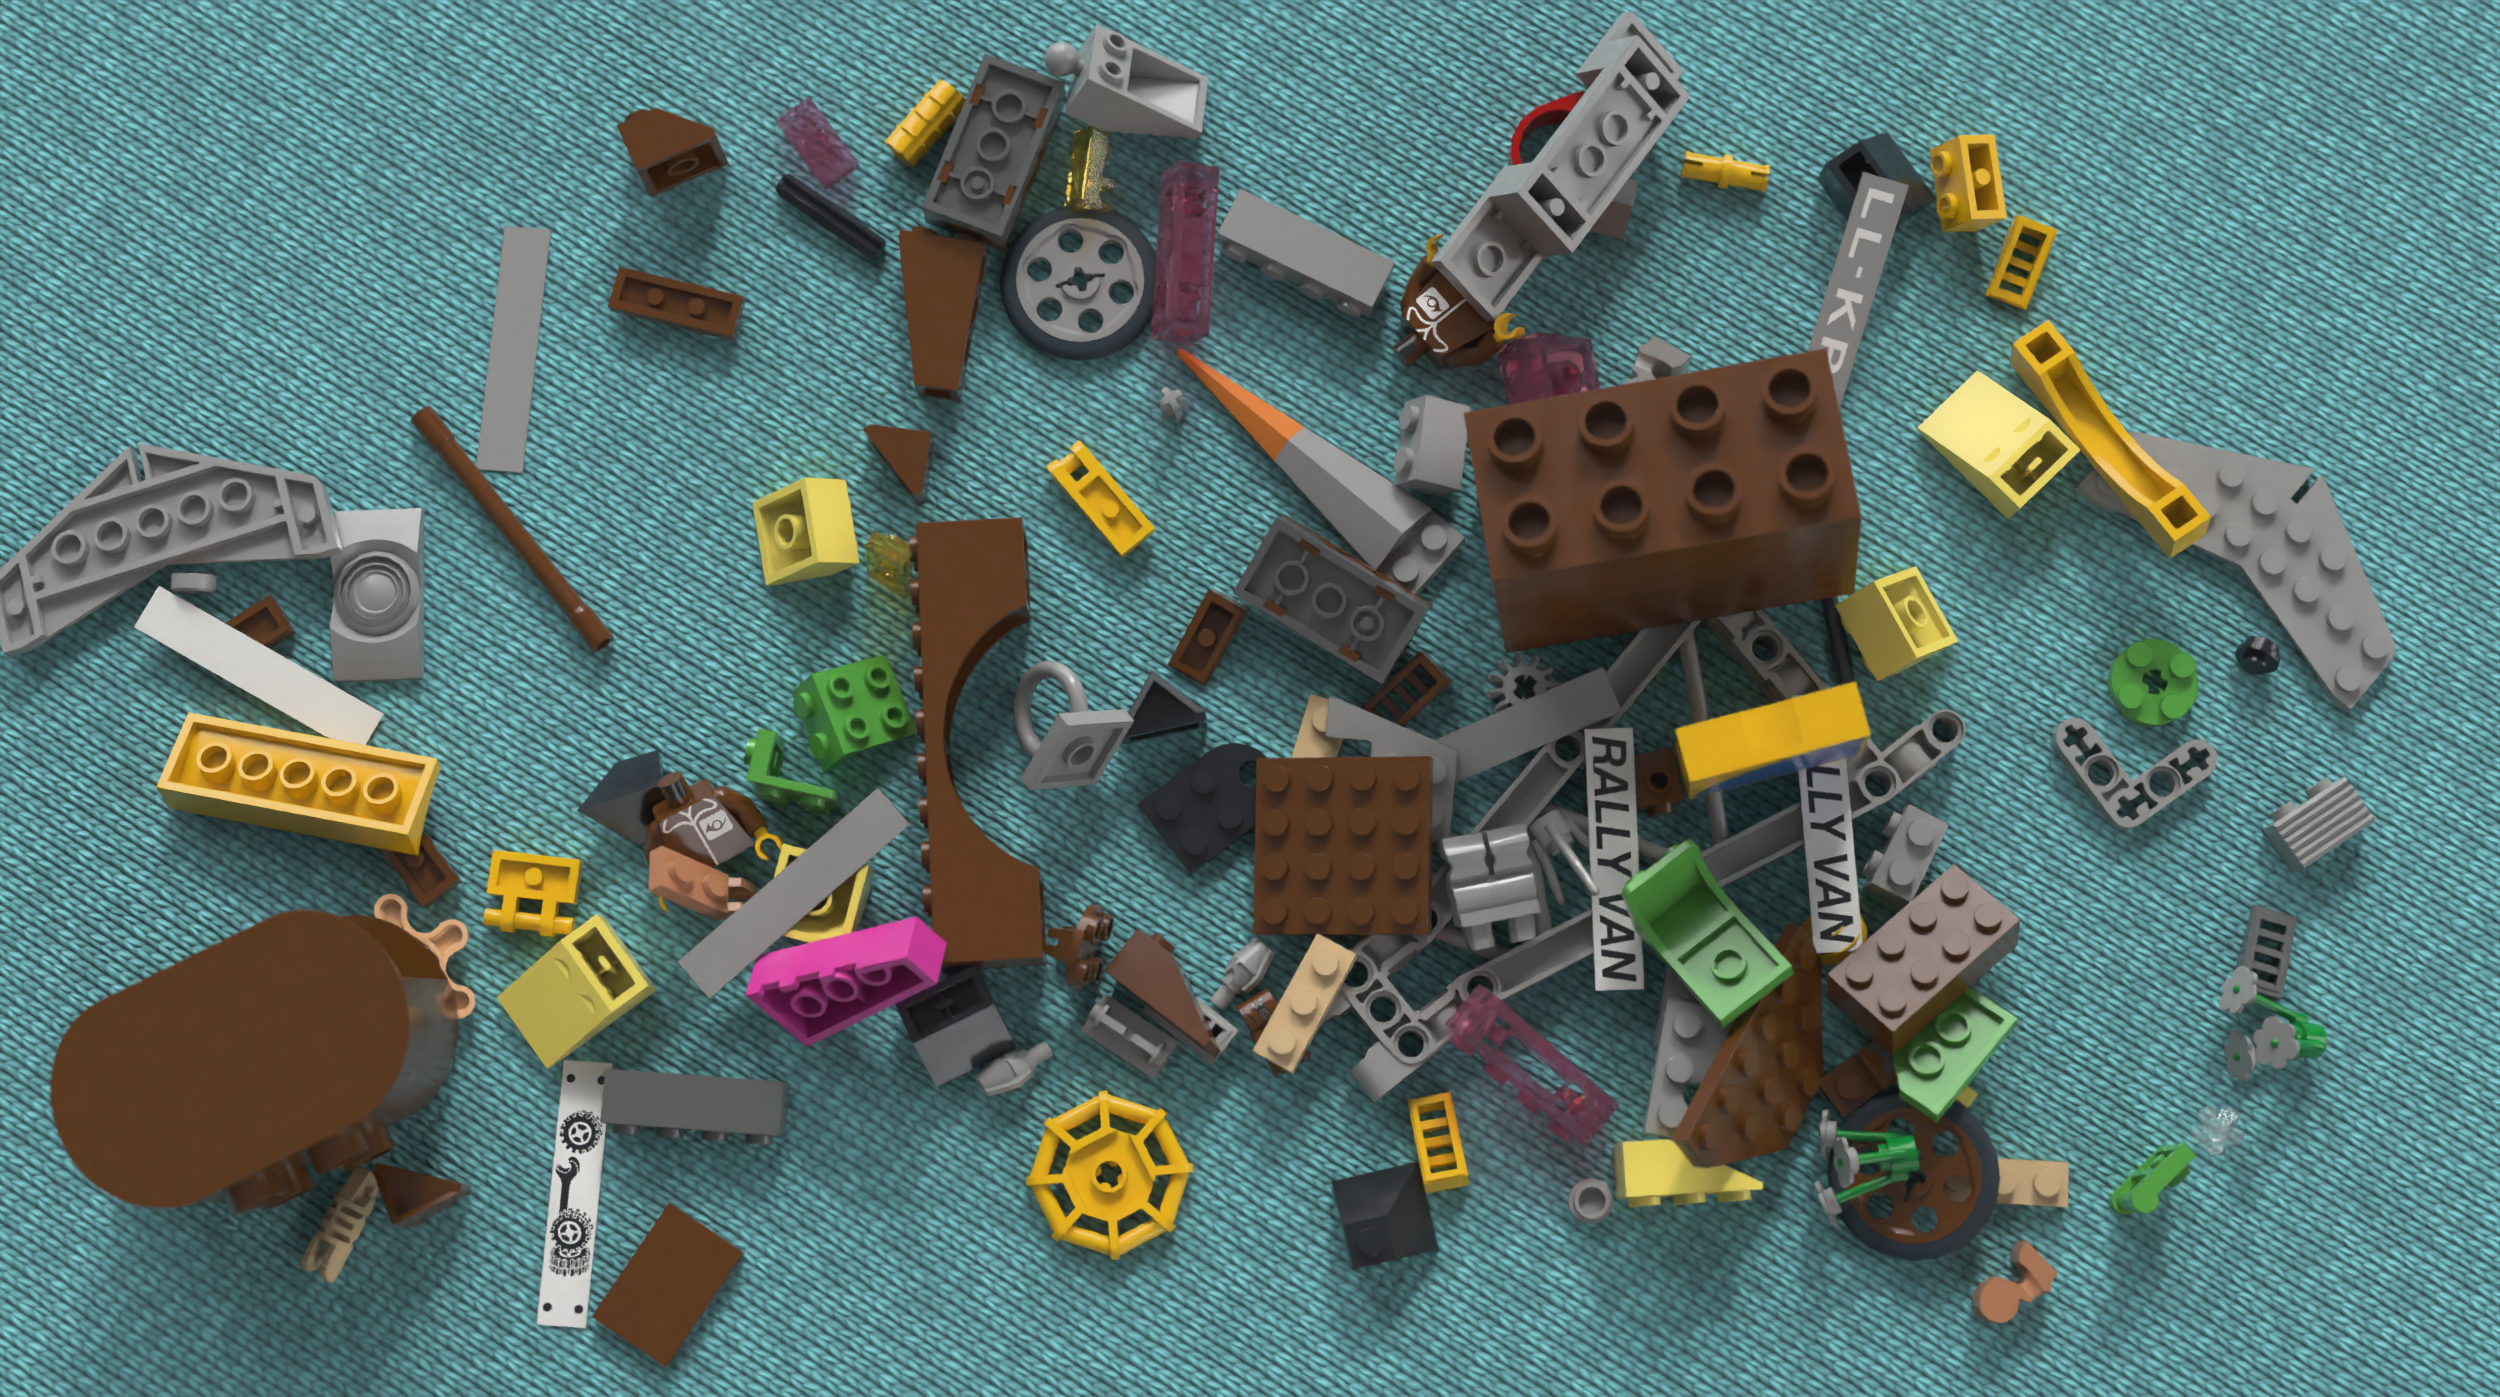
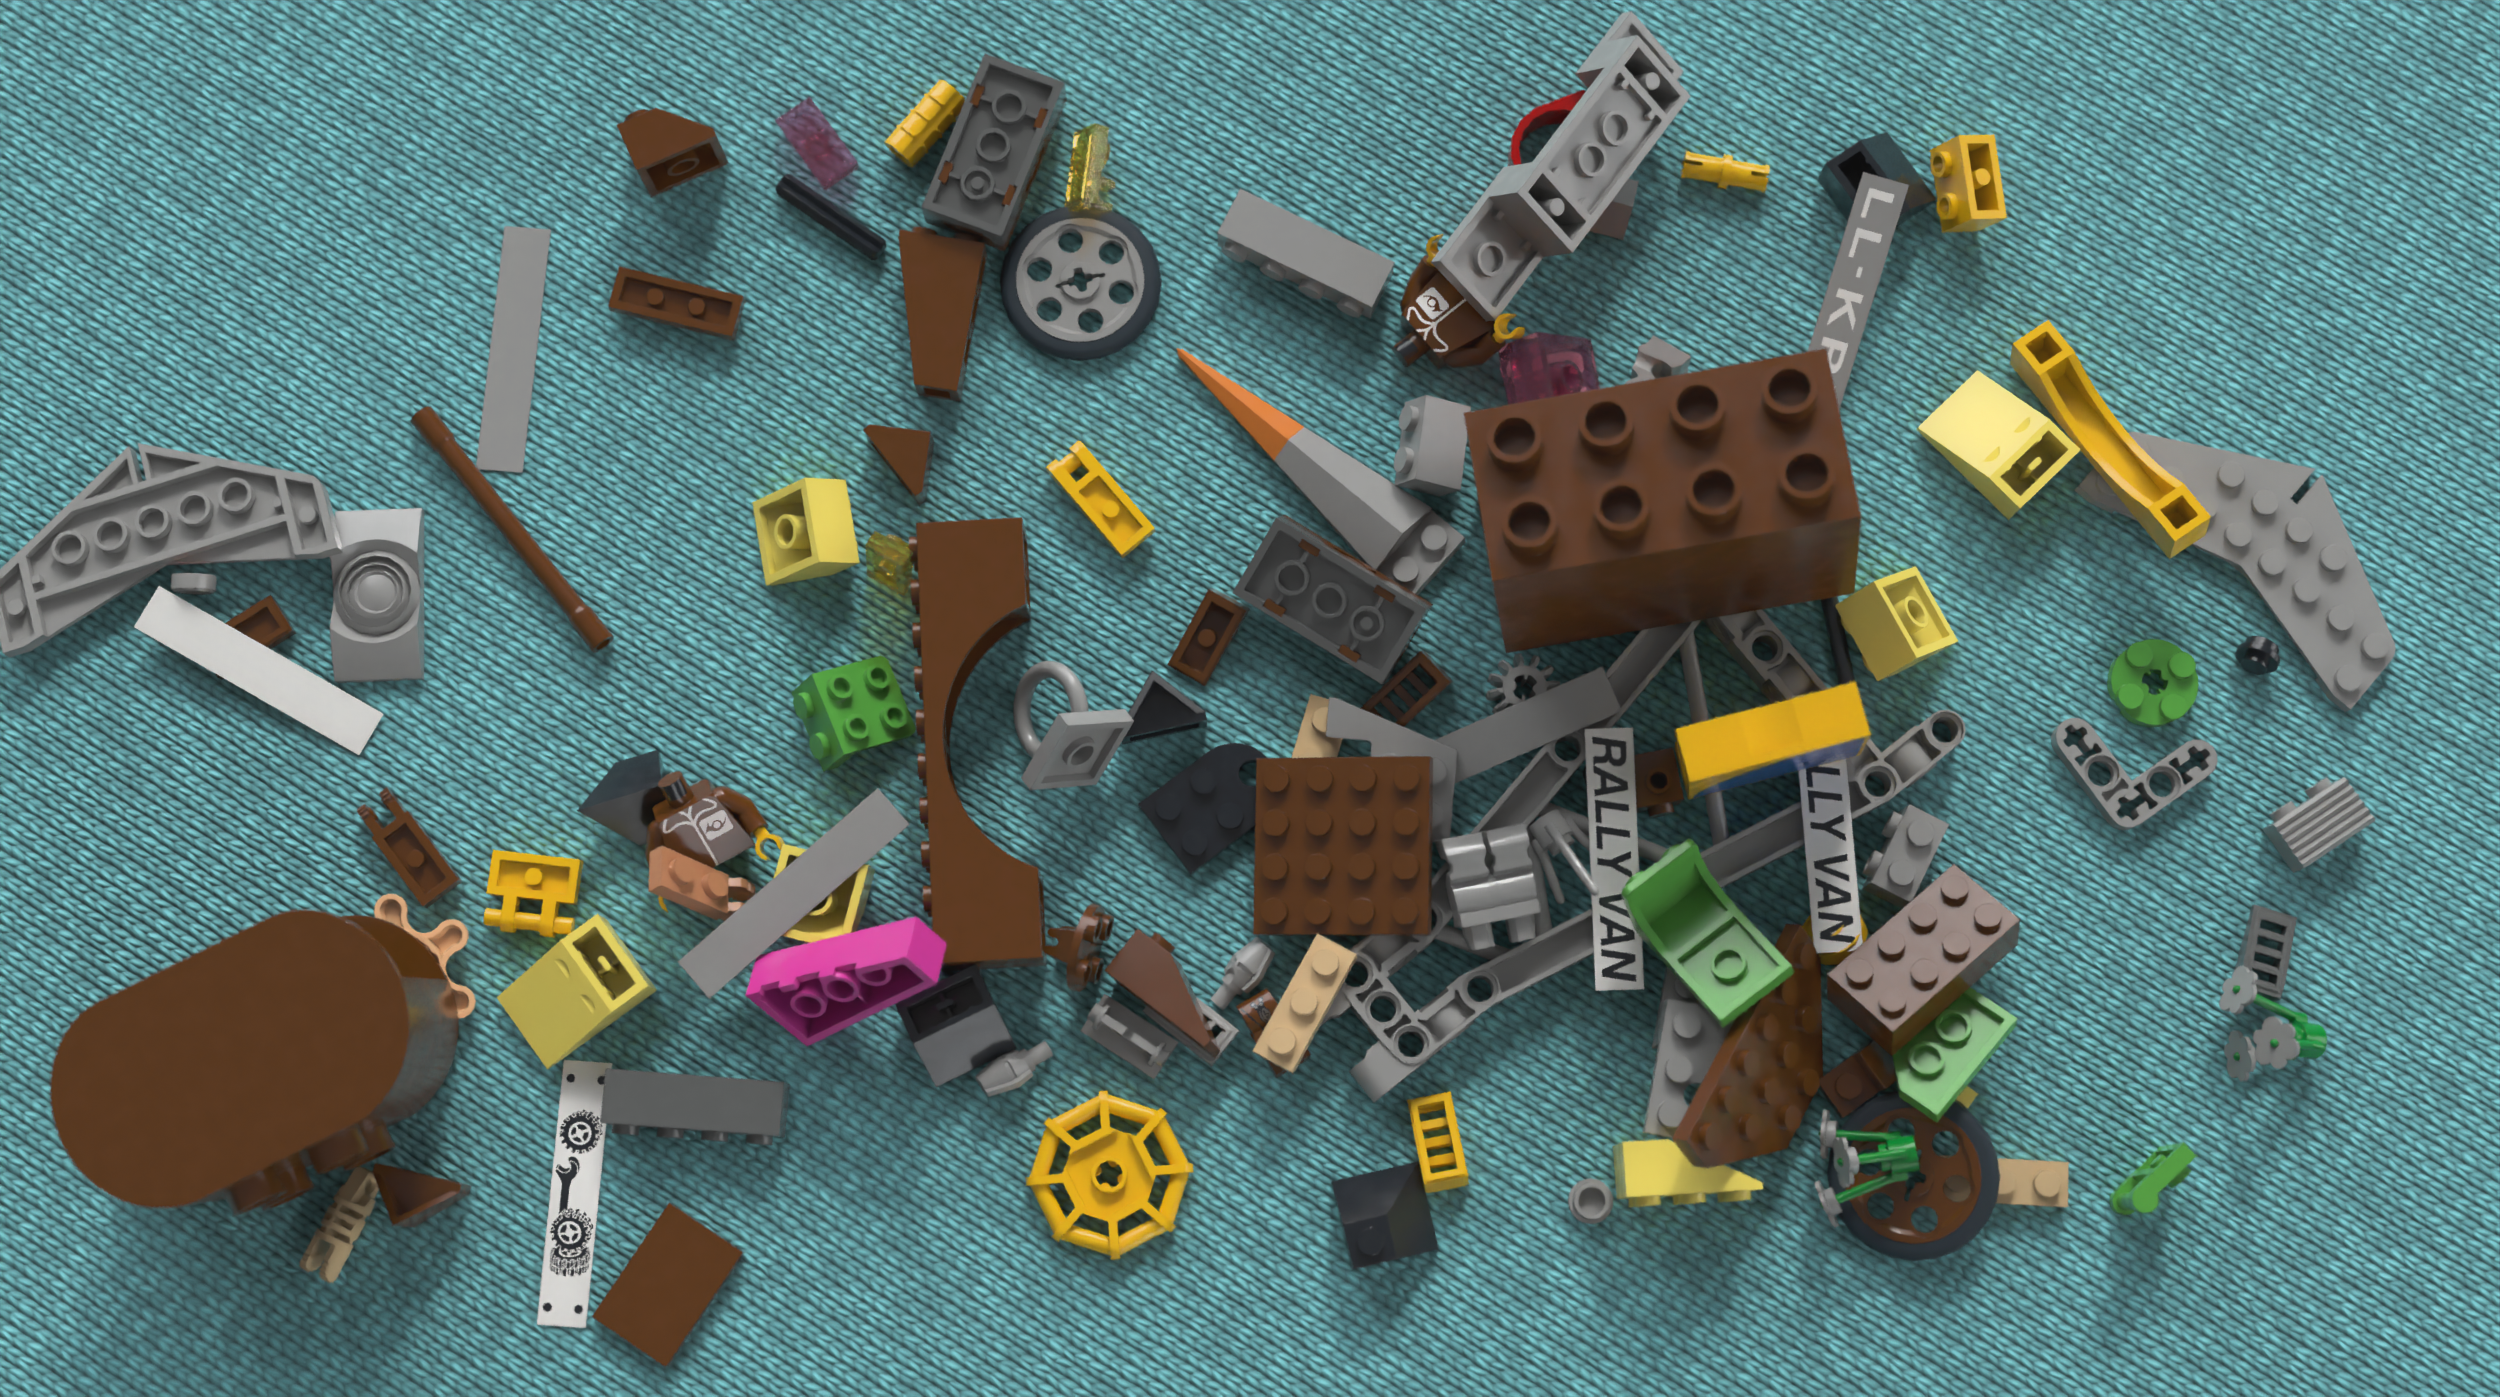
yellow arch [156,712,441,856] -> none
bright green bracket [744,728,843,815] -> none
light grey slope [1044,24,1208,138] -> none
clear pink brick [1151,160,1219,345] -> none
light grey piece [1158,386,1187,422] -> none
clear pink brick [1444,984,1620,1146] -> none
nougat leg [1972,1240,2058,1323] -> none
yellow slope [1985,215,2058,310] -> none
clear plant [2191,1106,2243,1156] -> none

